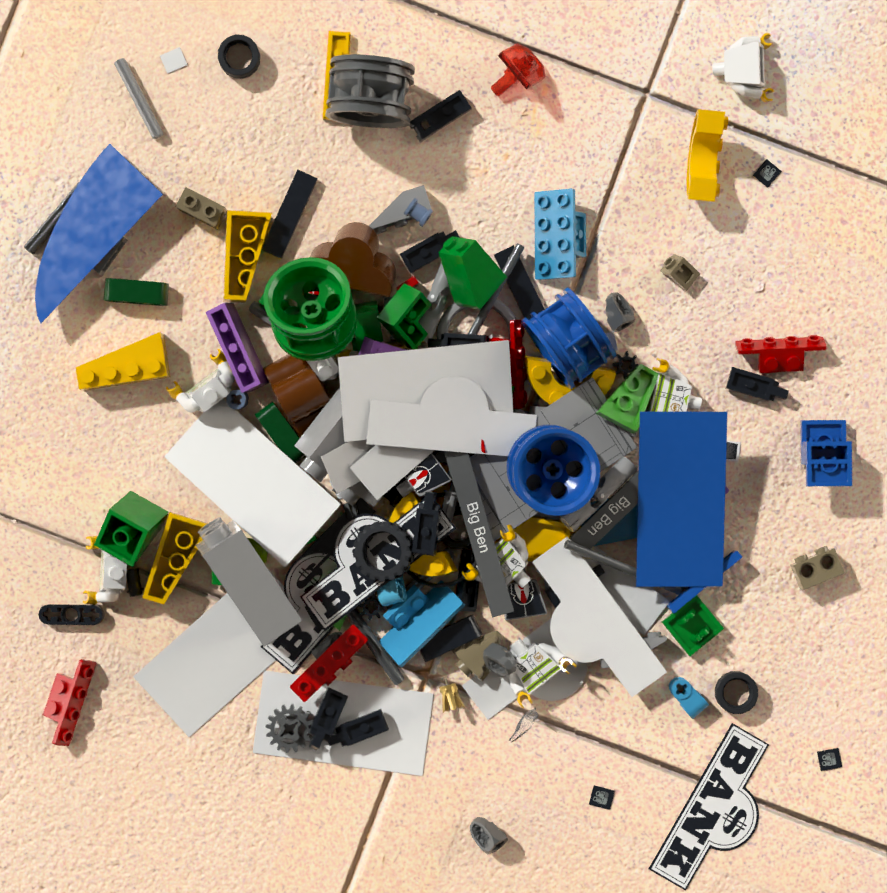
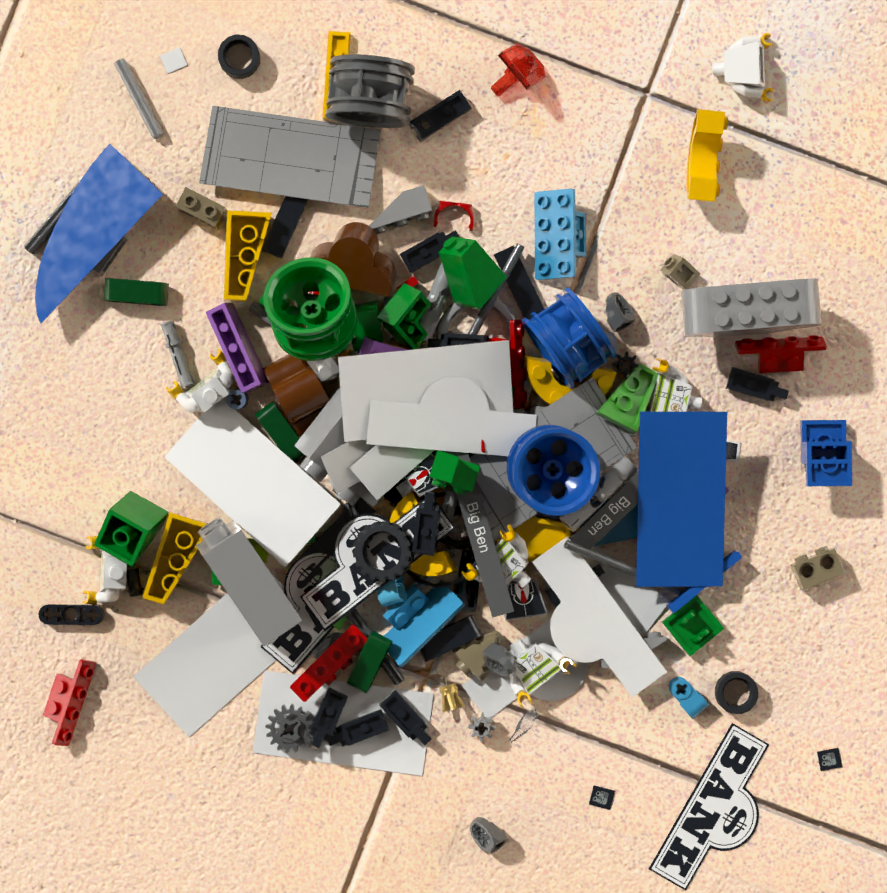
yellow wedge [76,332,170,391] -> none
black gear [358,593,386,621] -> none
sand blue bush [404,198,433,227] -> none
black sticker [753,159,782,188] -> none
none -> light grey pin [160,320,195,388]
none -> light grey sticker [199,106,381,208]
none -> dark green beam [347,630,393,694]
none -> black hinge [379,689,432,745]
none -> green brick [428,450,480,495]
none -> red cap [433,201,474,232]
none -> light grey gear [468,712,496,742]
none -> light grey brick [681,278,822,337]

